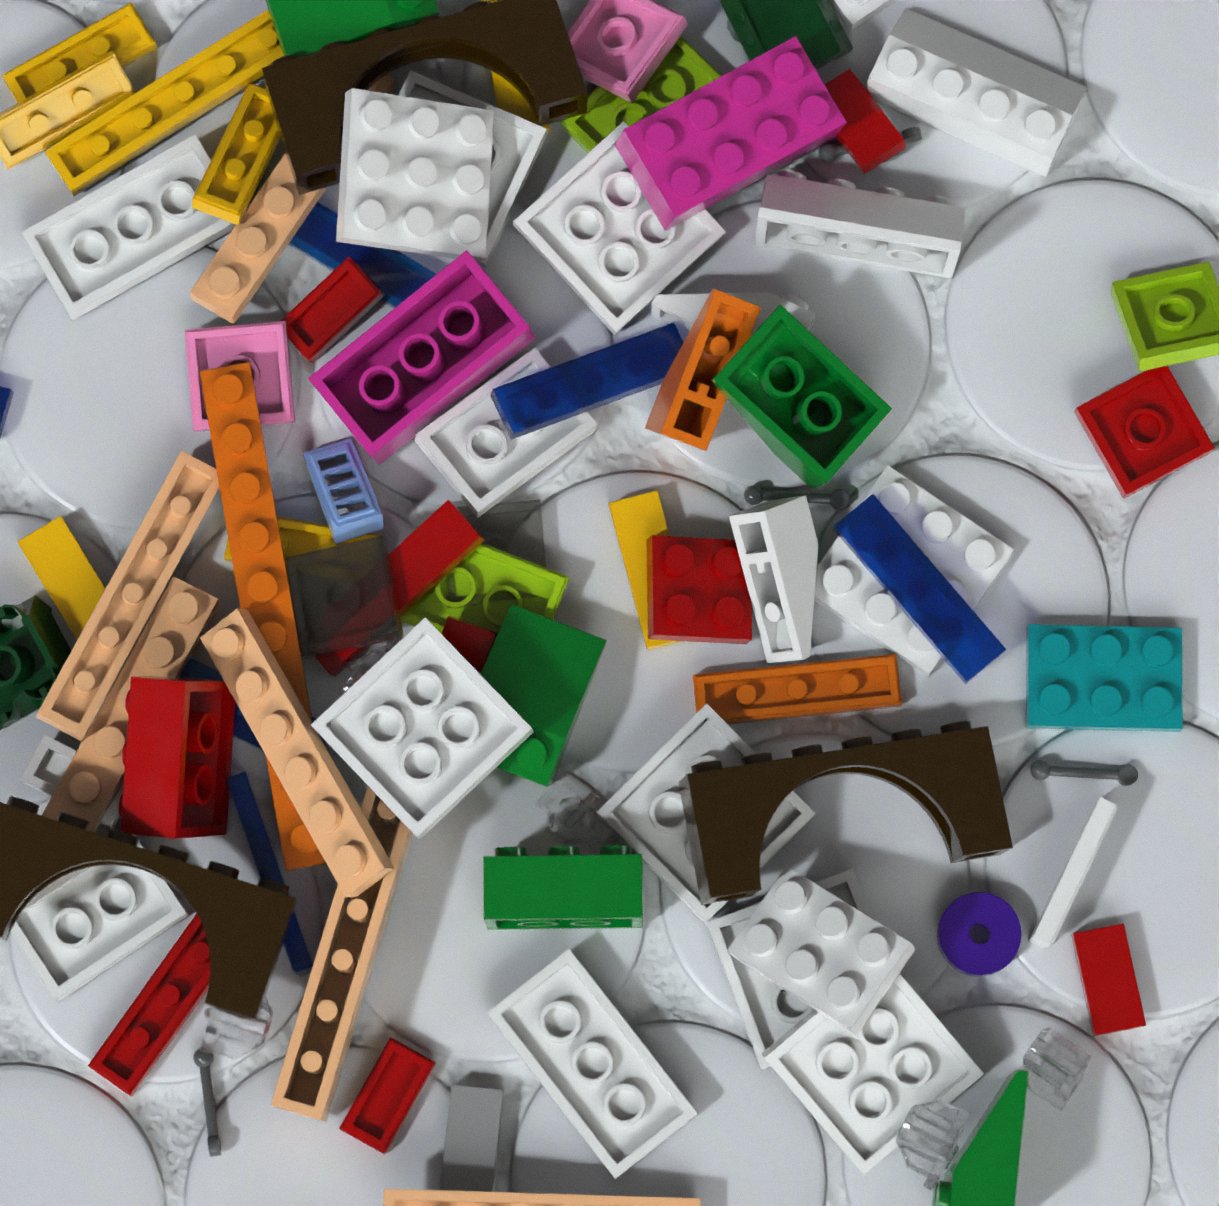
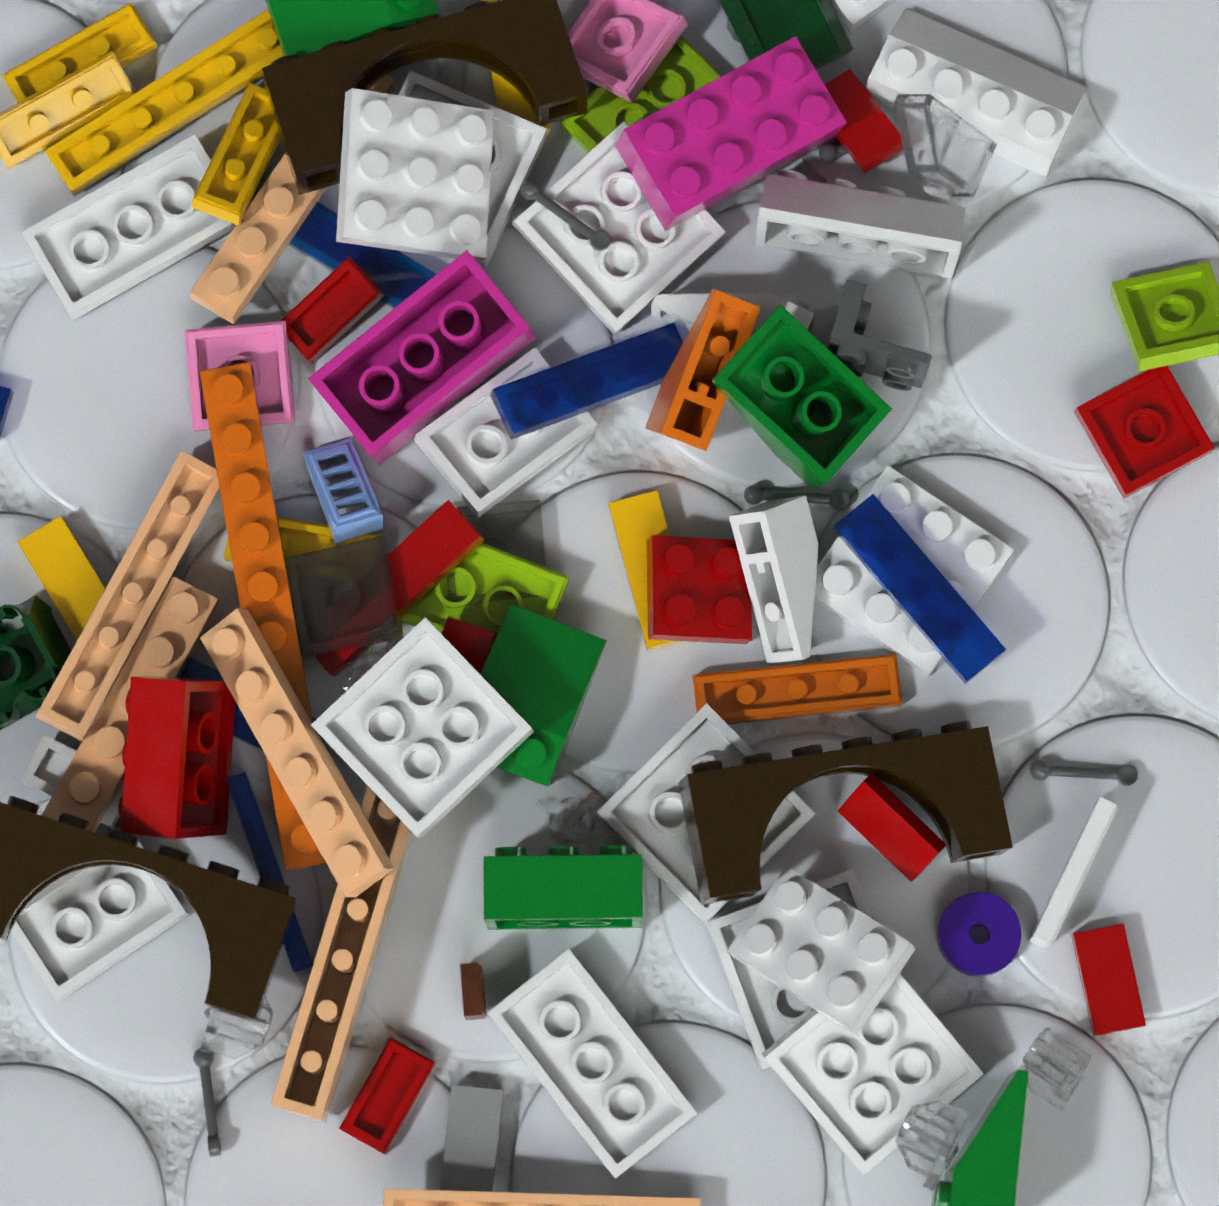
red tile [88,913,210,1097] -> none
teal plate [1026,624,1183,732] -> none
none -> copper tile [460,962,487,1020]
none -> dark grey hinge [520,181,610,251]
none -> dark grey bracket [828,279,932,391]
none -> red tile [837,773,947,883]
none -> clear slope [894,94,997,199]

